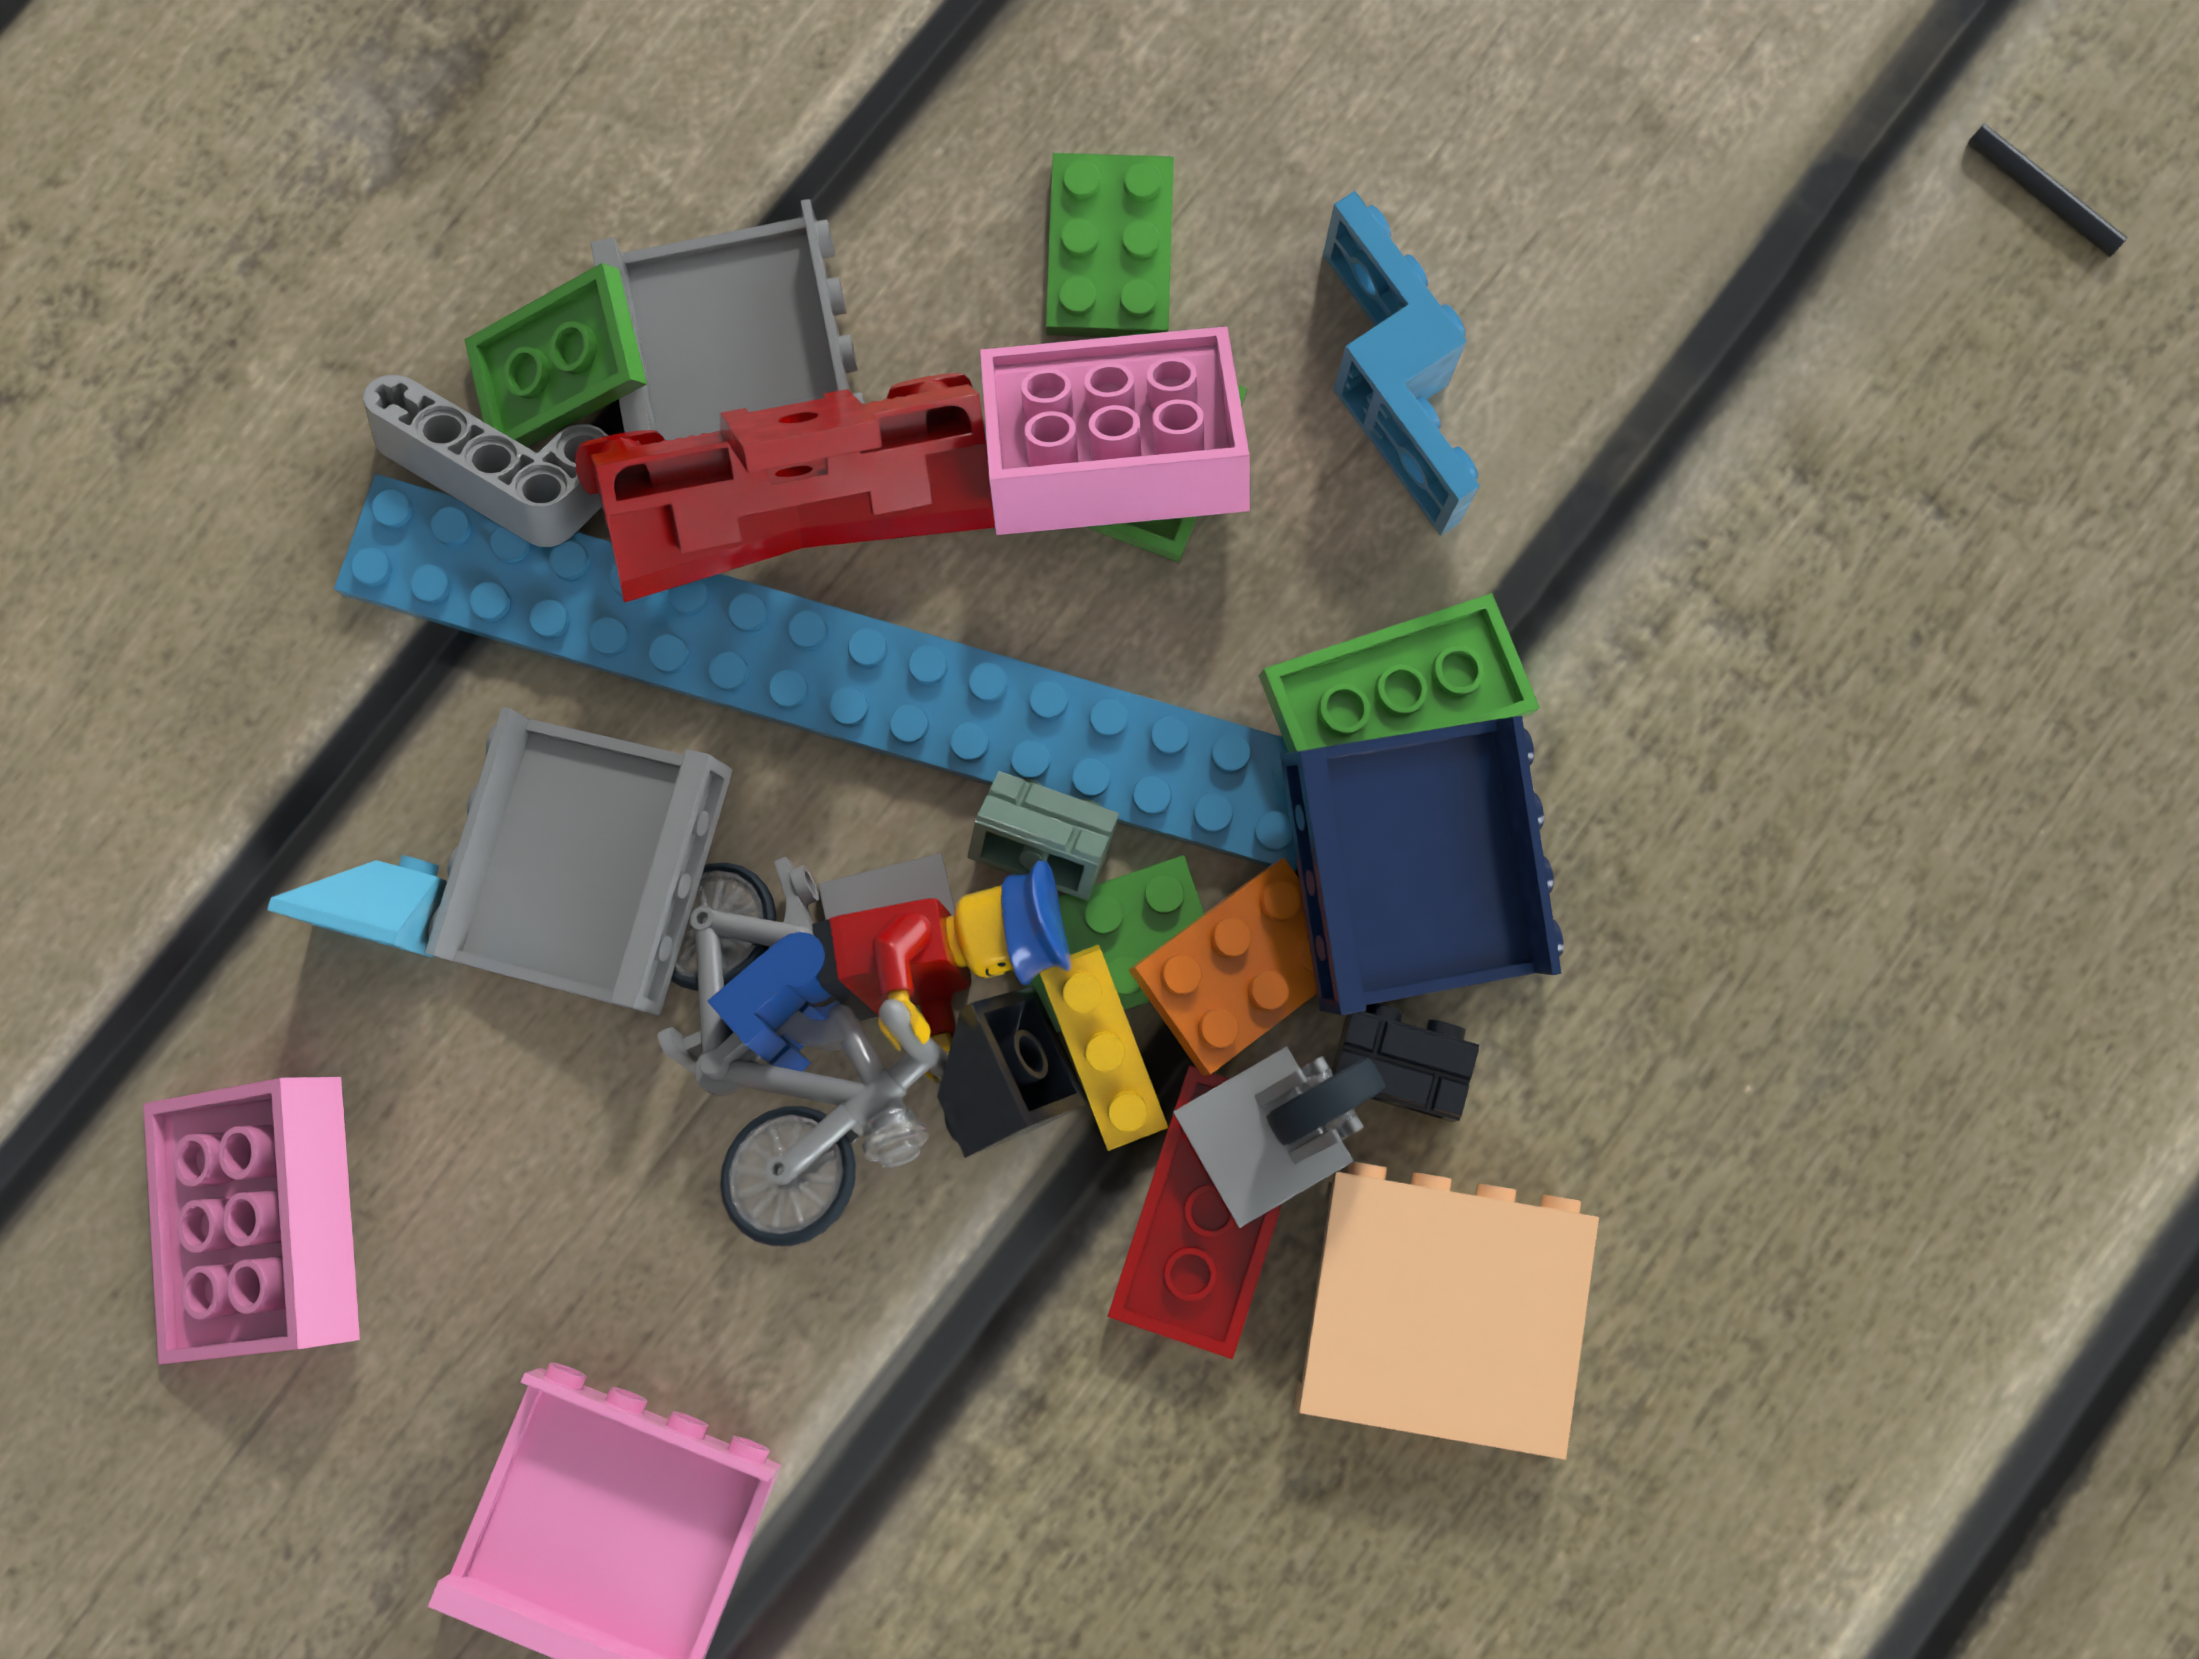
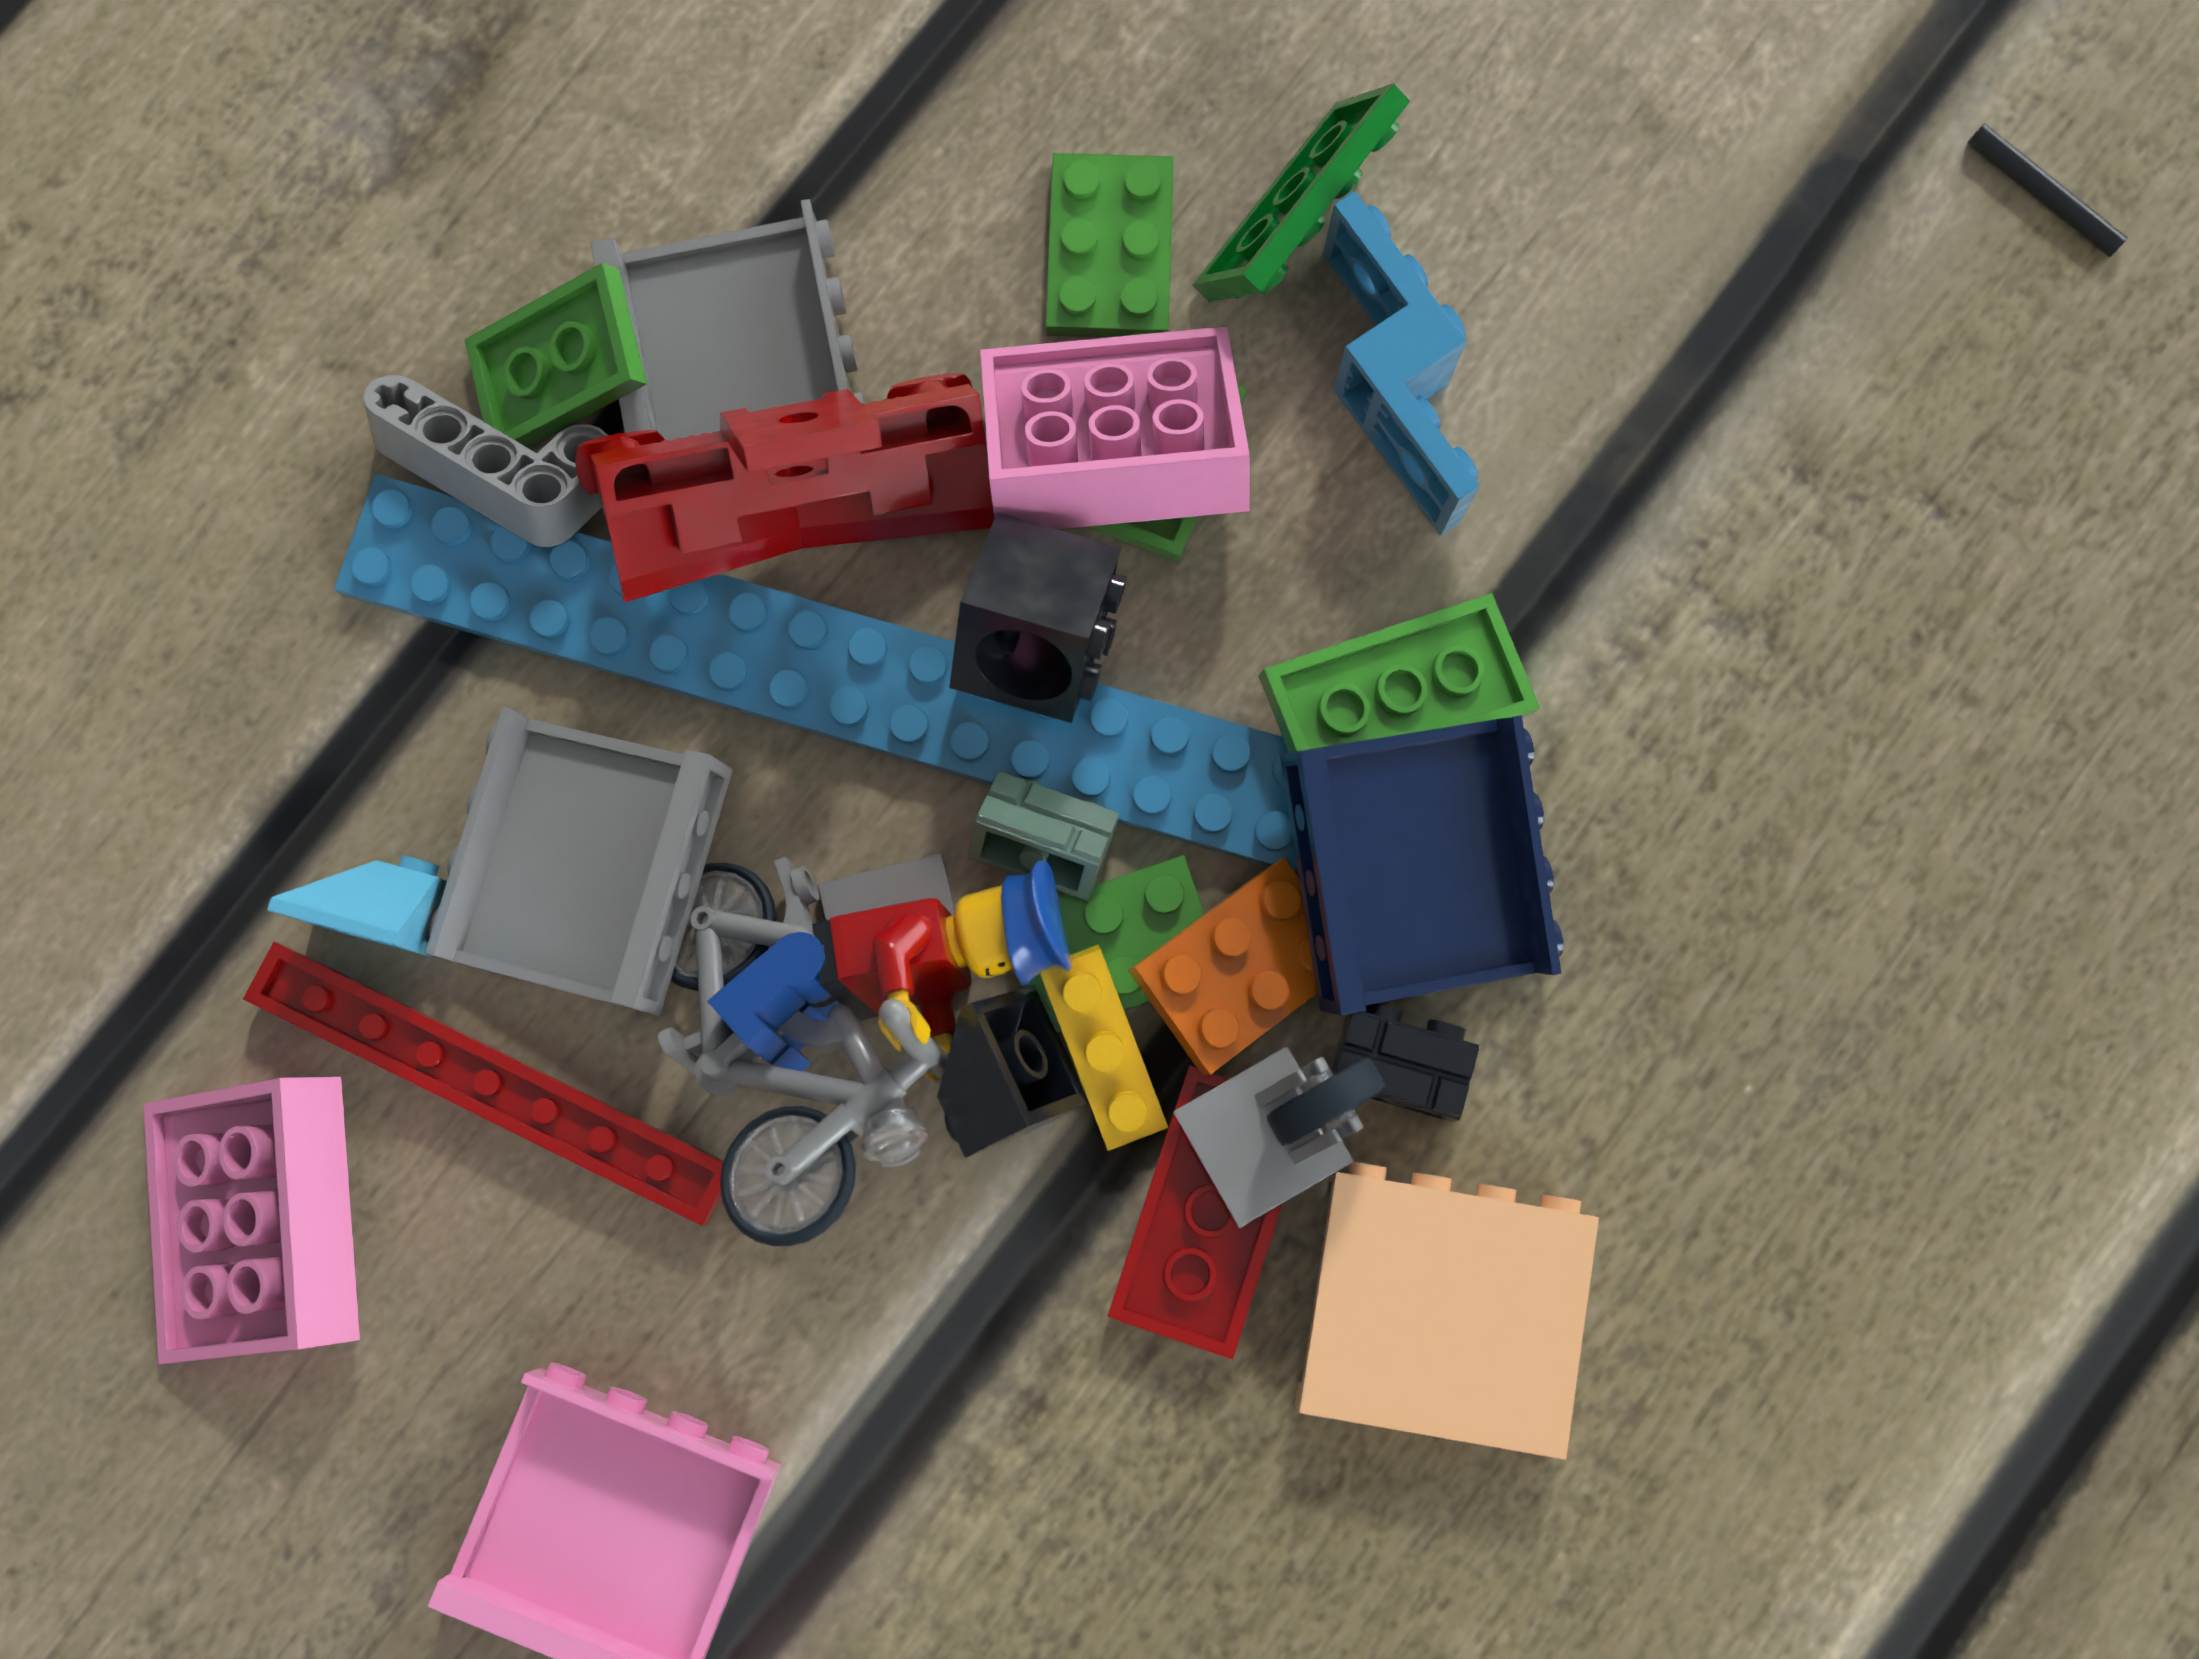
none -> red plate [243,941,724,1226]
none -> black brick [949,512,1127,723]
none -> green plate [1192,83,1410,302]

